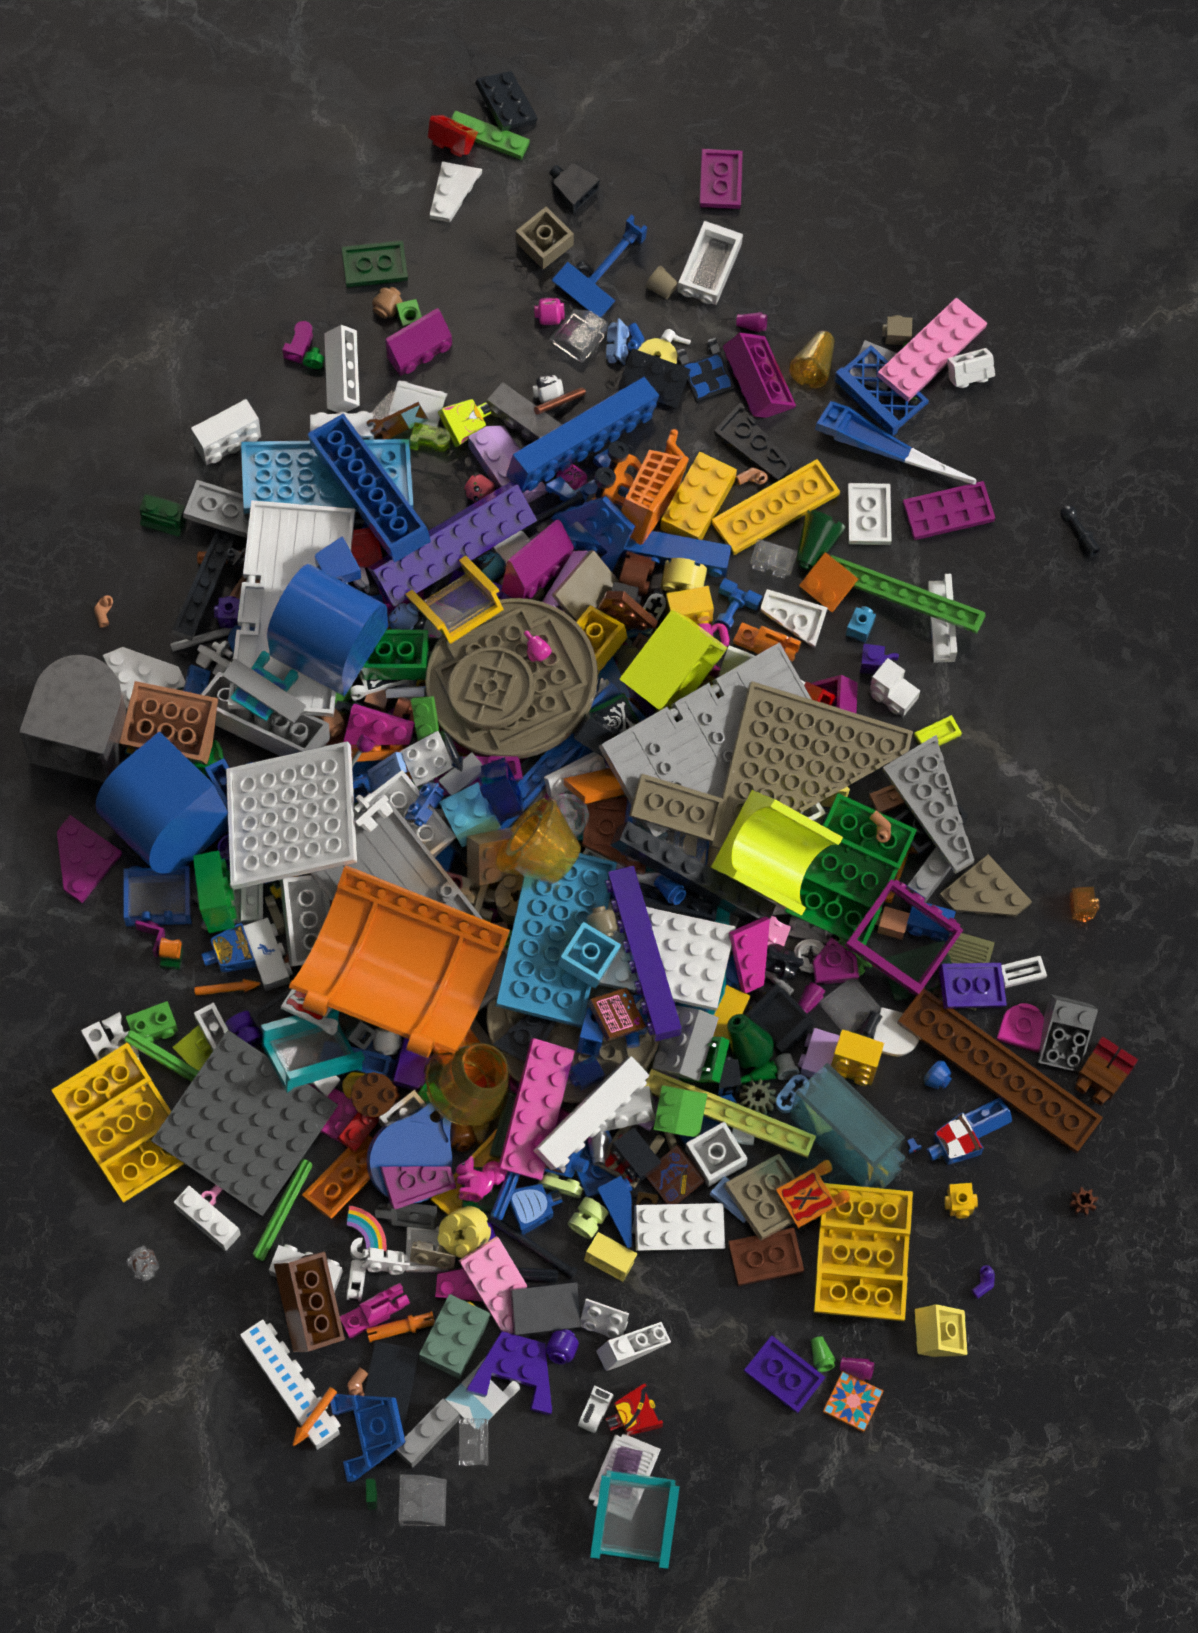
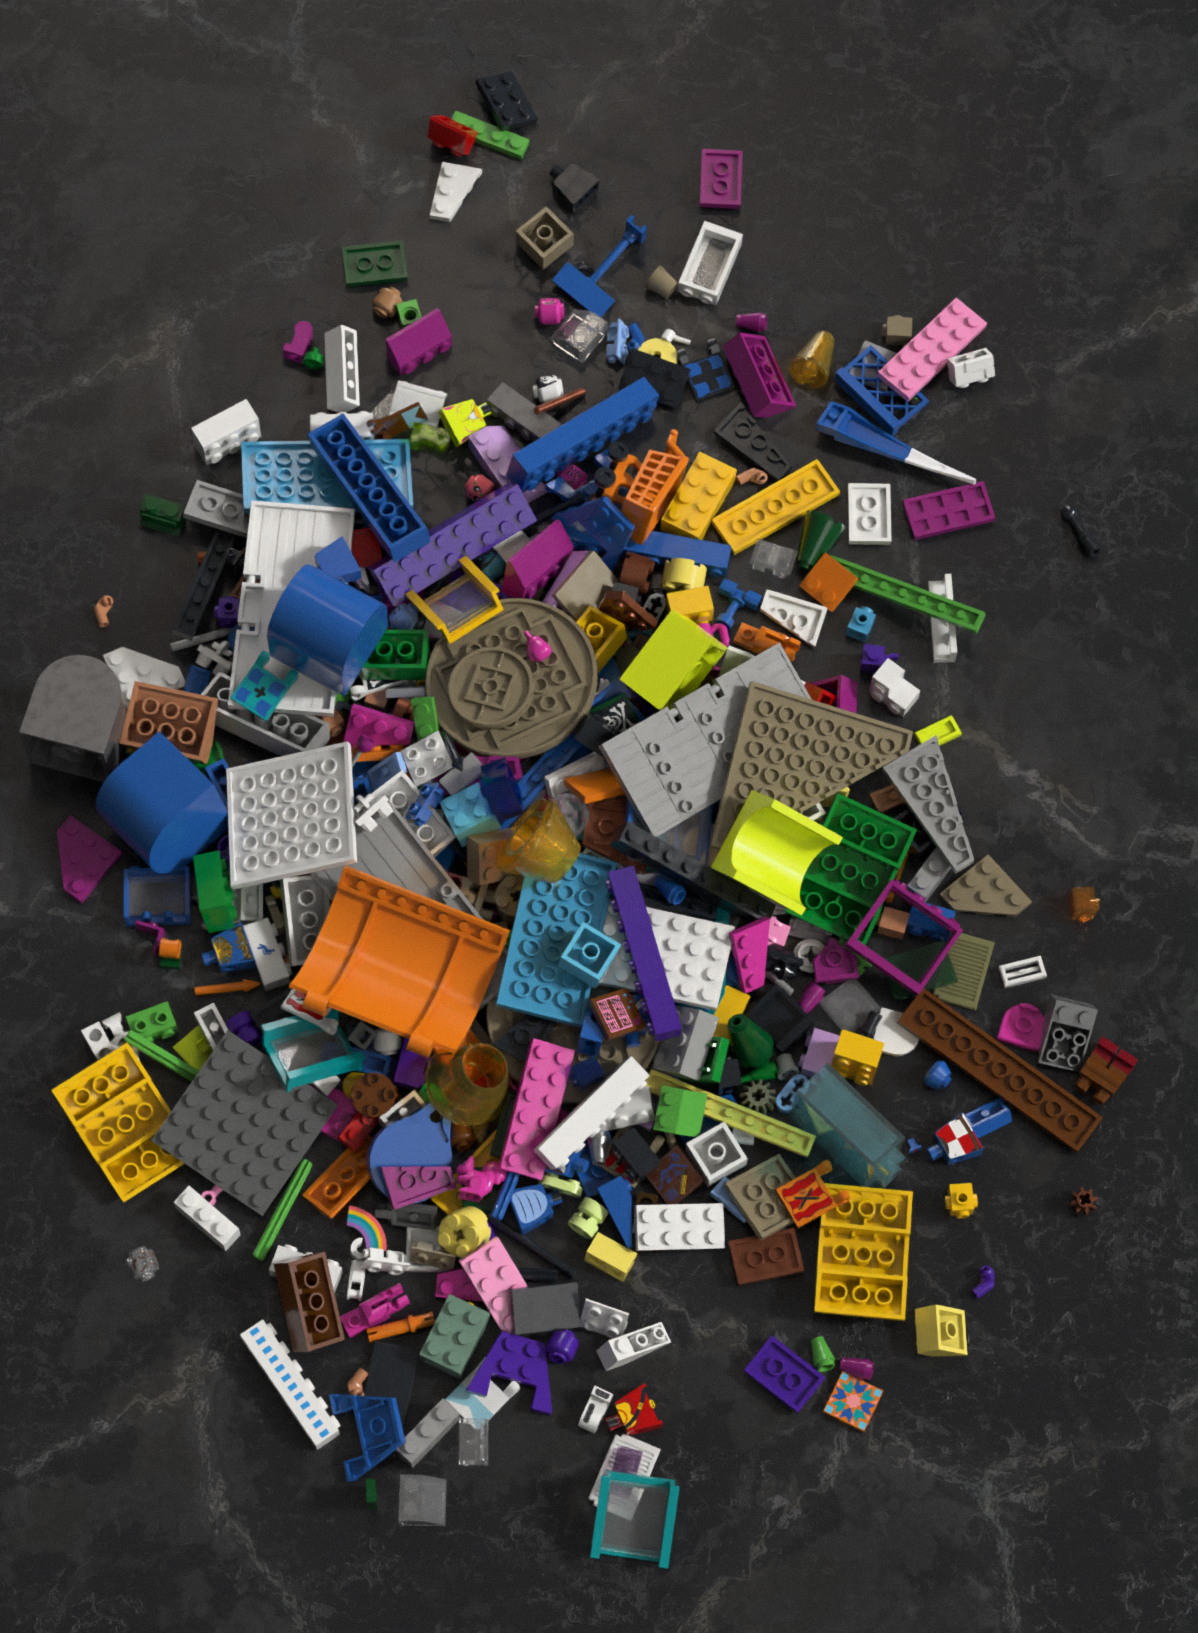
light grey tile [222,658,306,724] -> none
orange piece [293,1387,337,1446] -> none
dark tan head [587,906,618,937] -> none
dark tan plate [629,774,724,842] -> none
nougat arm [869,810,891,843] -> none
dark purple plate [939,963,1007,1009] -> none

